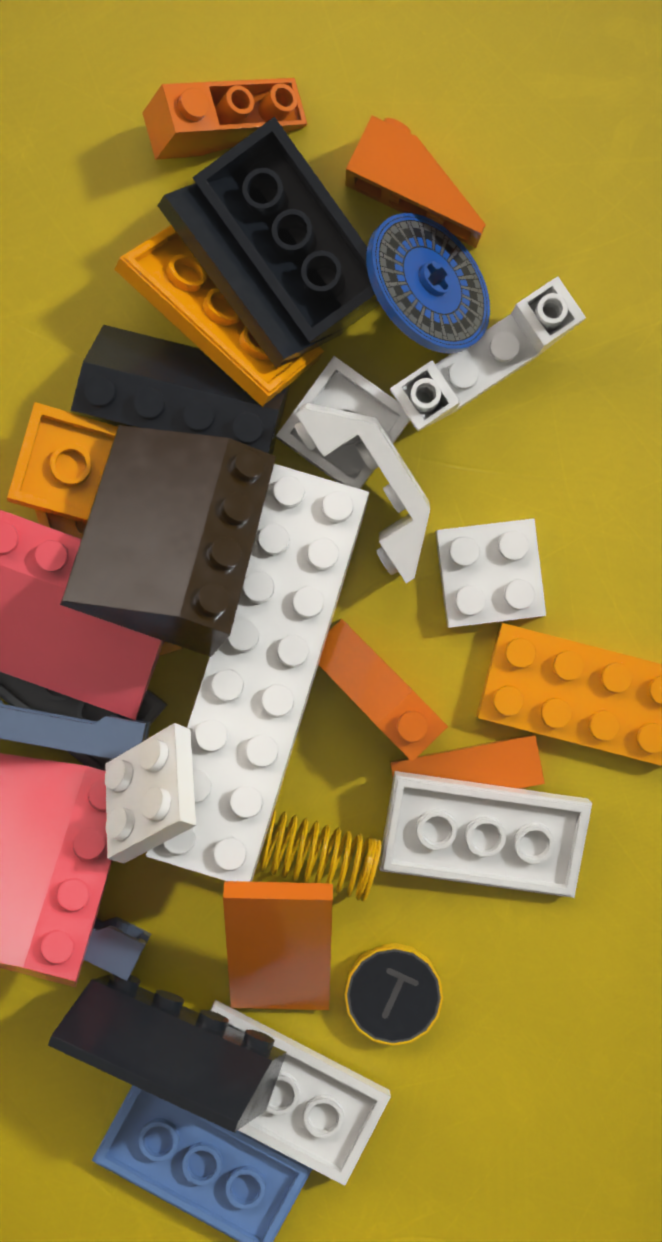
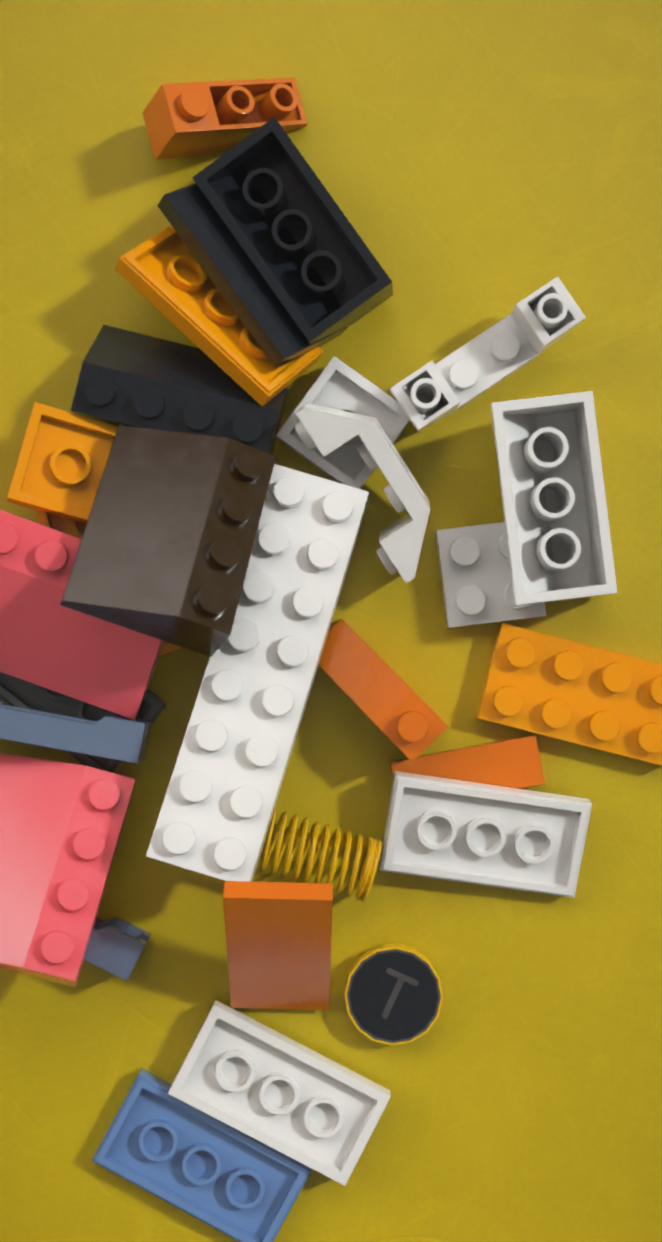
black slope [48,974,287,1133] -> none
white plate [105,723,196,863] -> none
orange slope [345,115,486,248] -> none
piece [366,213,490,354] -> none
none -> white slope [490,391,618,605]

